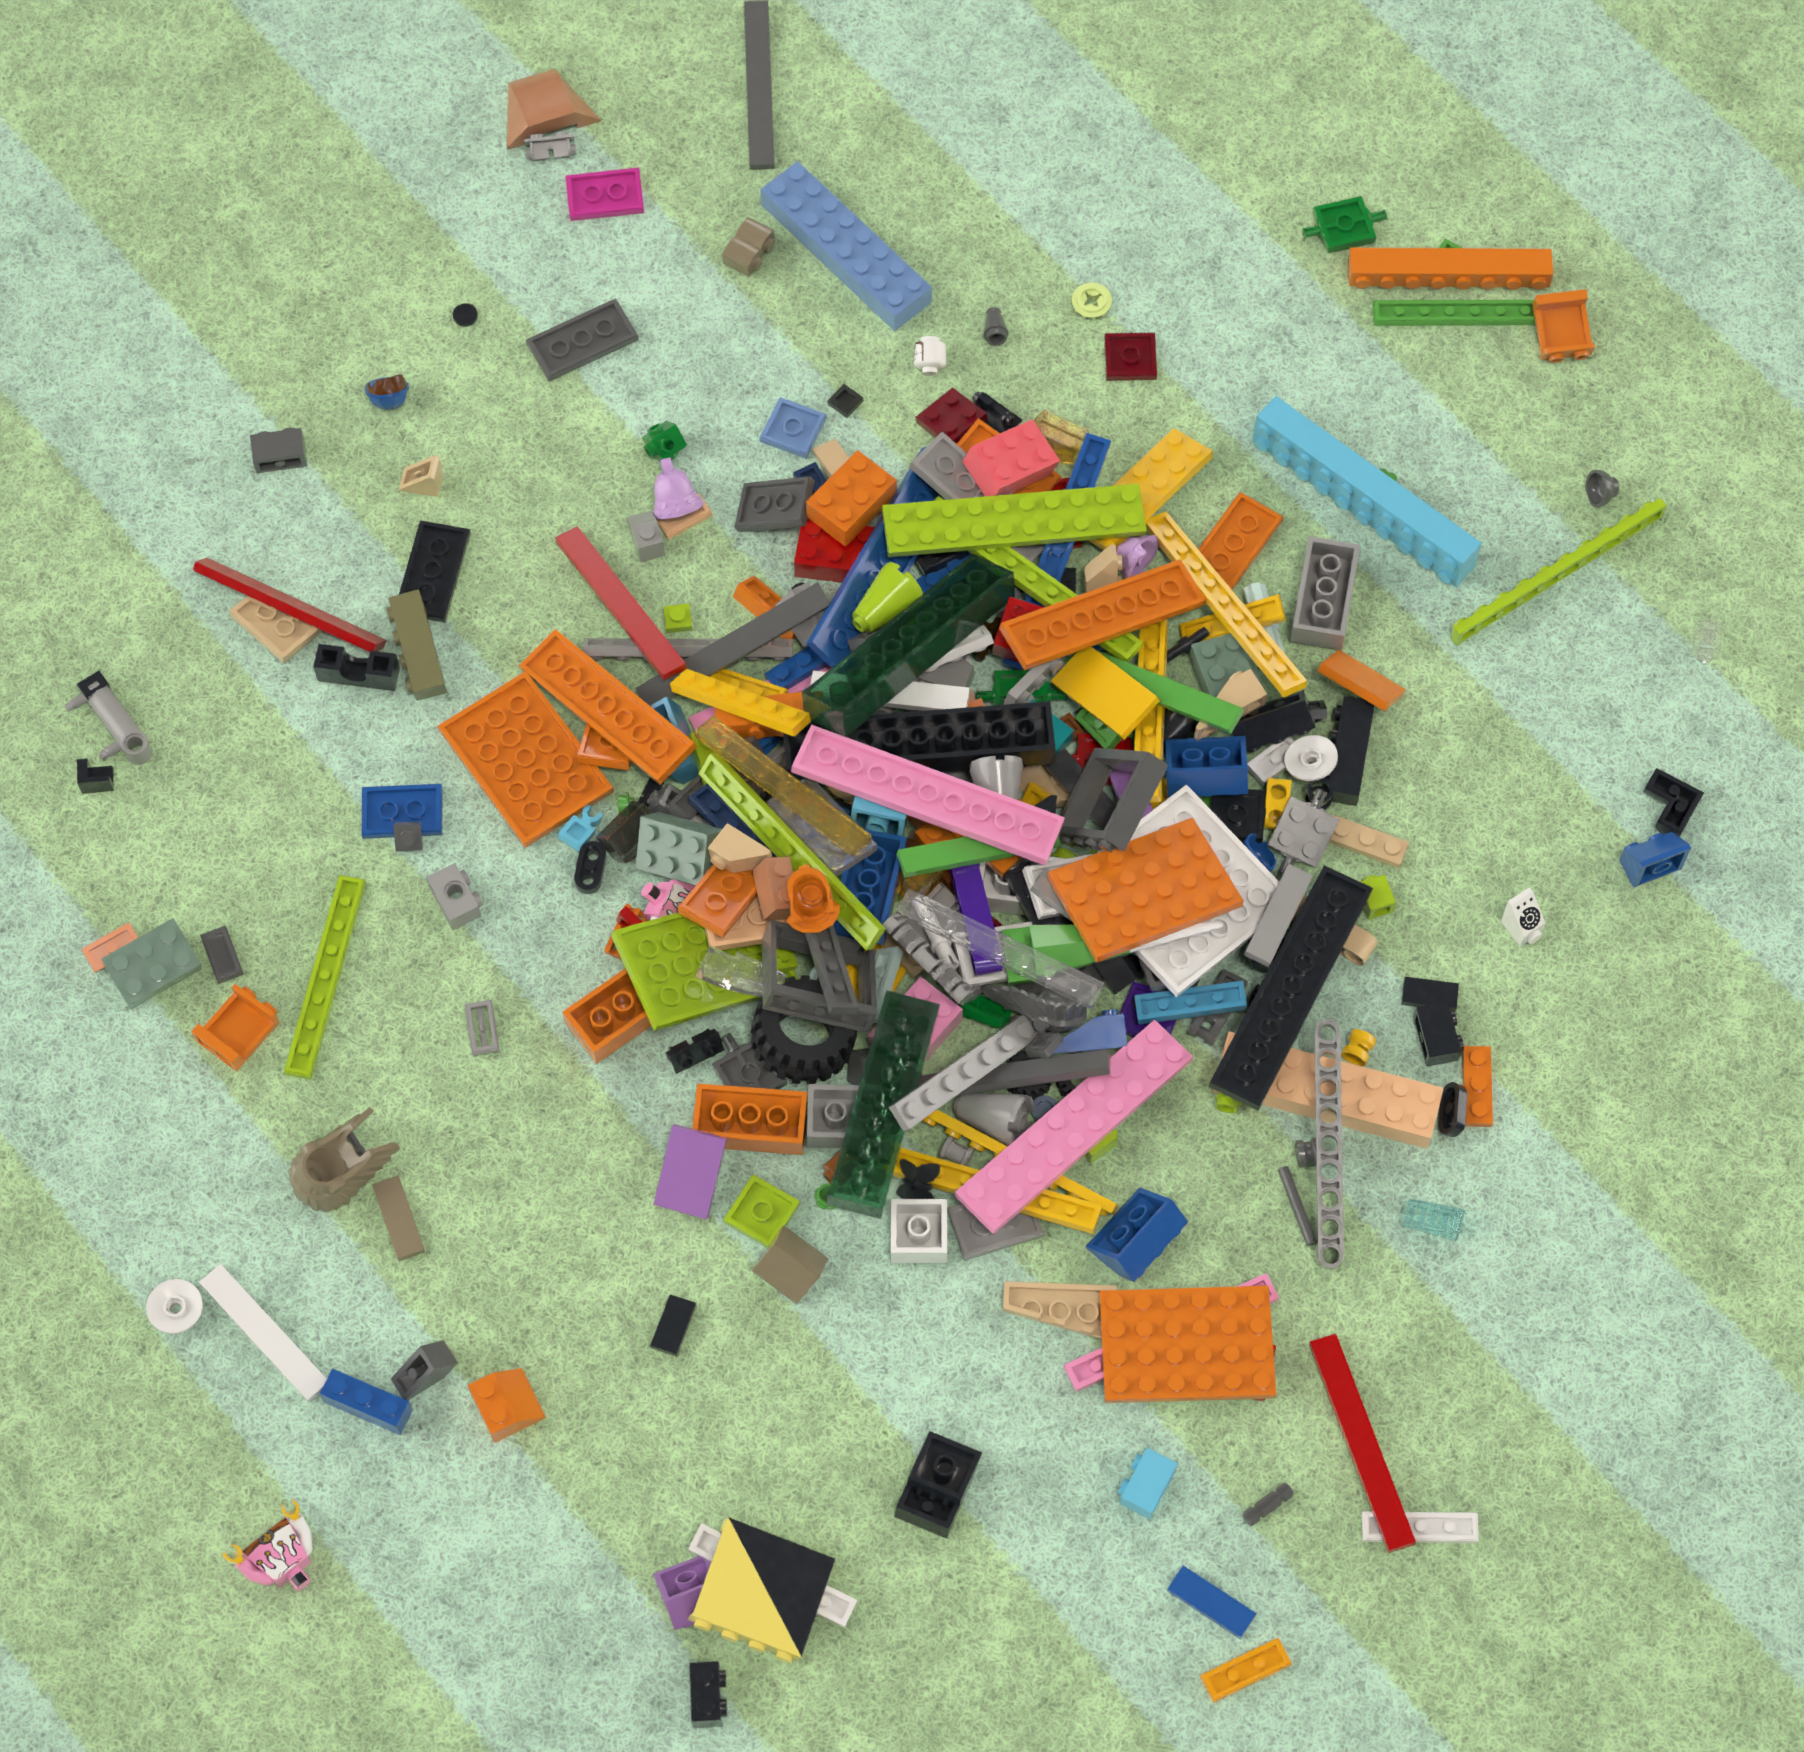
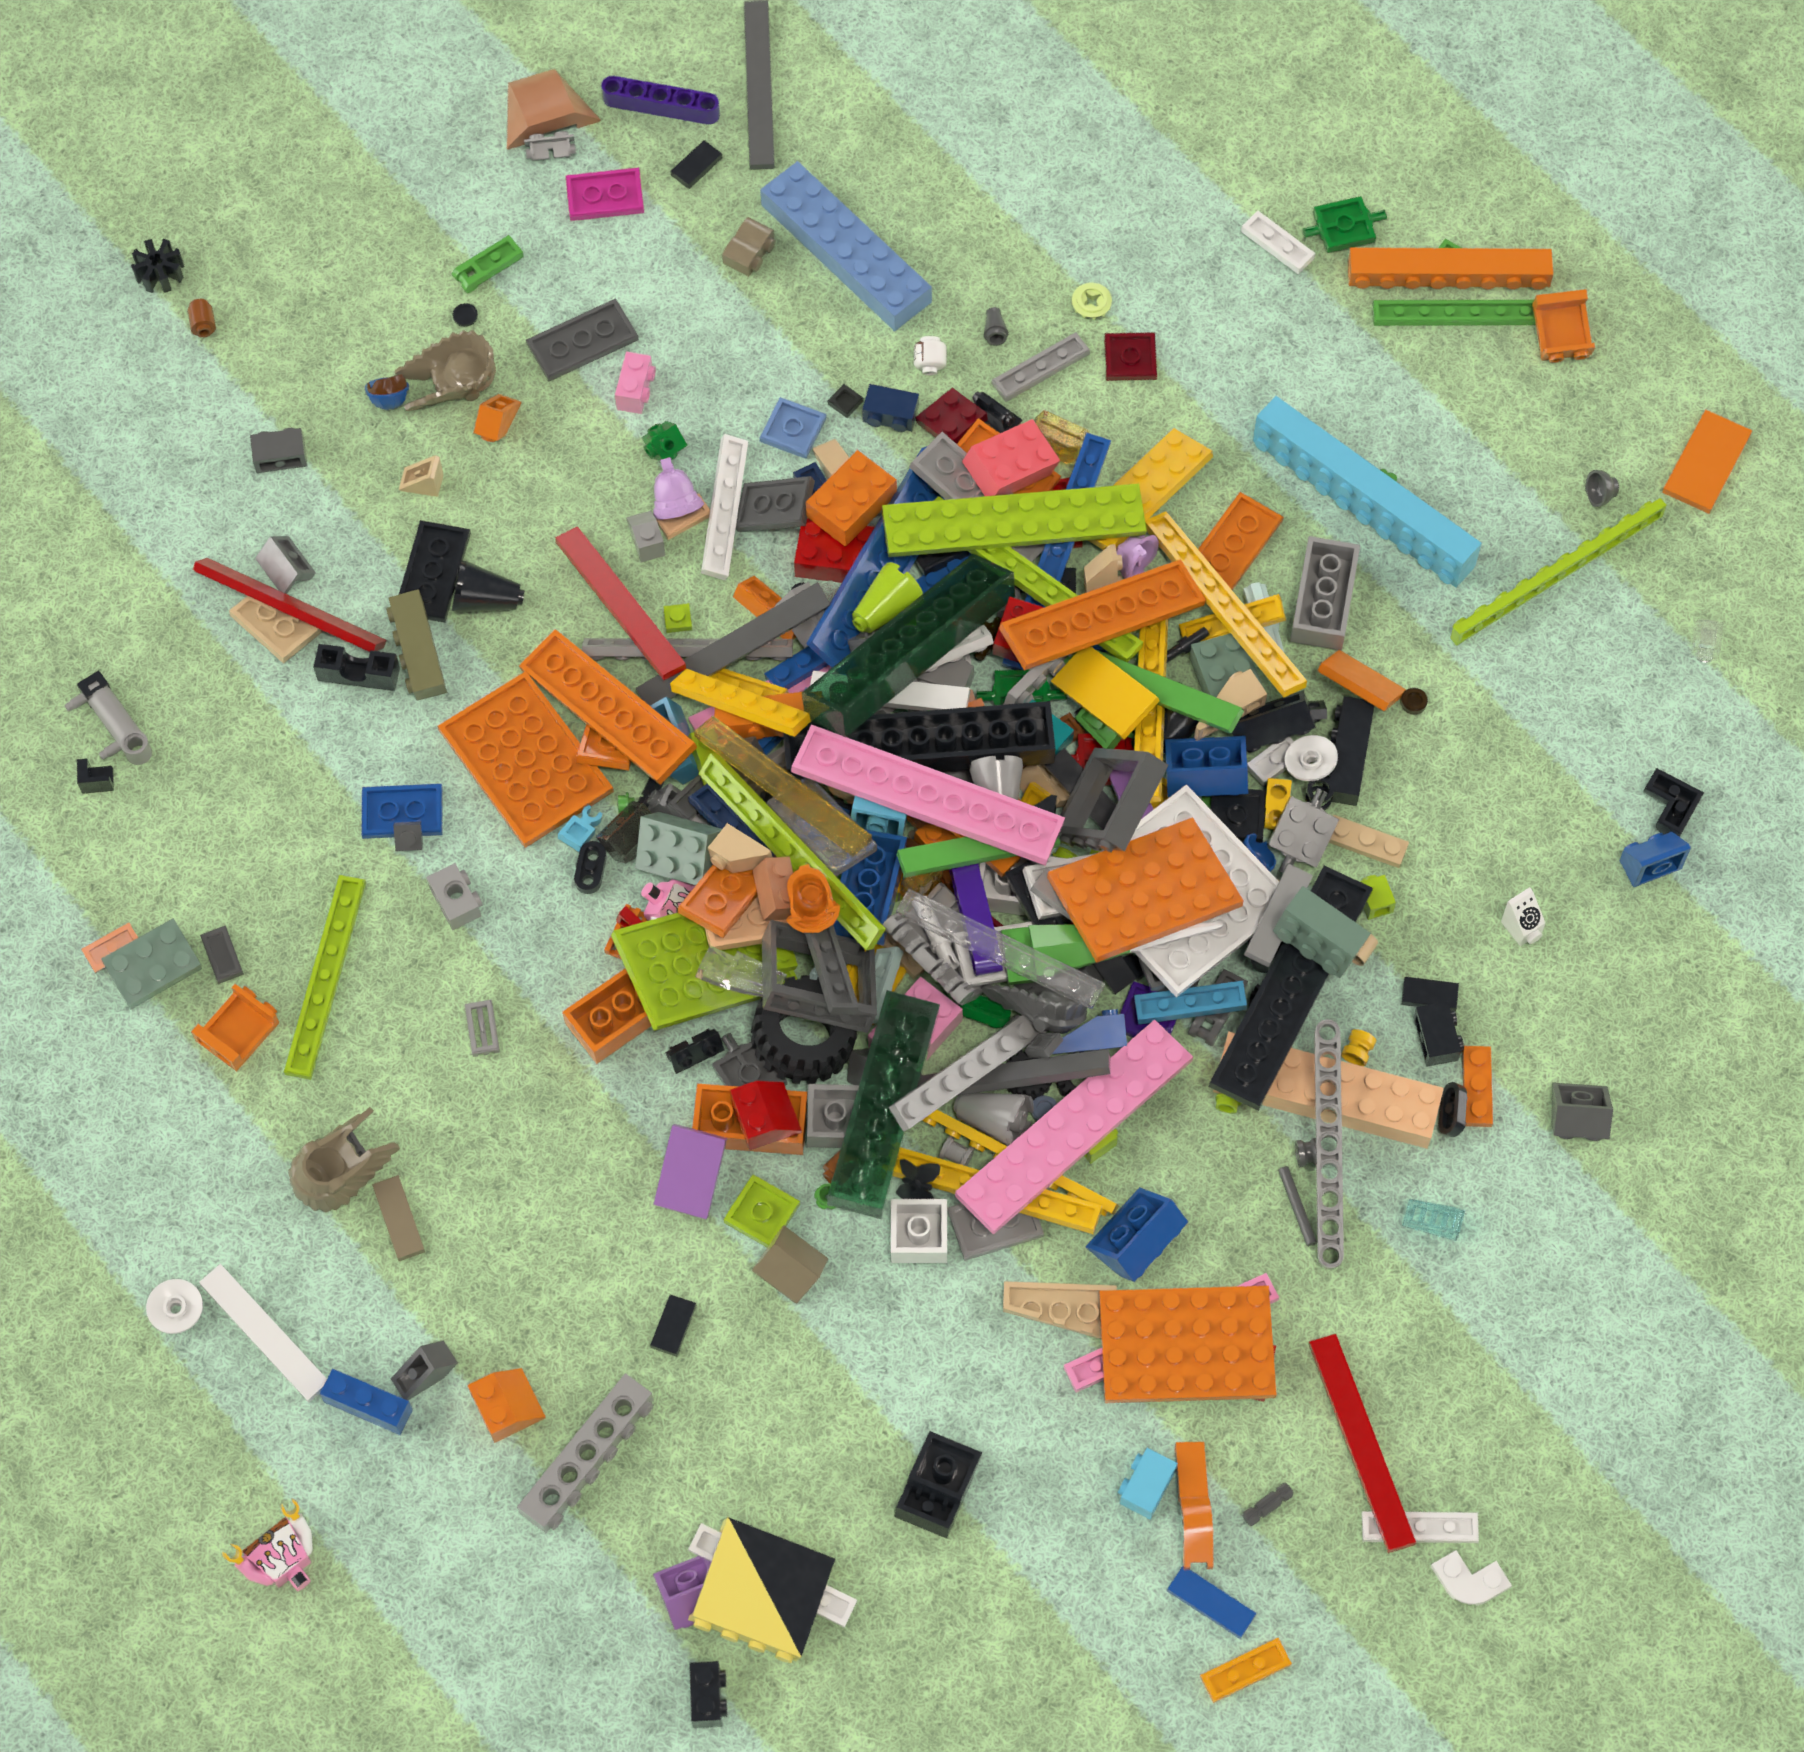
none -> black gear [131,239,185,293]
none -> dark orange brick [187,299,216,337]
none -> flat silver panel [256,536,316,594]
none -> dark tan piece [395,330,496,411]
none -> bright green plate [452,235,524,293]
none -> black cone [452,560,525,612]
none -> orange slope [473,394,521,442]
none -> light grey brick [517,1373,654,1534]
none -> dark purple beam [601,76,720,125]
none -> bright pink brick [615,352,656,414]
none -> black tile [670,140,722,189]
none -> white plate [701,434,748,580]
none -> red slope [730,1081,802,1151]
none -> dark blue brick [862,384,919,432]
none -> light grey tile [992,332,1090,402]
none -> orange piece [1175,1442,1213,1570]
none -> white plate [1241,211,1315,274]
none -> sand green brick [1273,886,1371,978]
none -> dark brown tile [1401,688,1428,715]
none -> white plate [1431,1550,1512,1606]
none -> dark grey slope [1551,1082,1613,1141]
none -> orange tile [1662,409,1753,514]

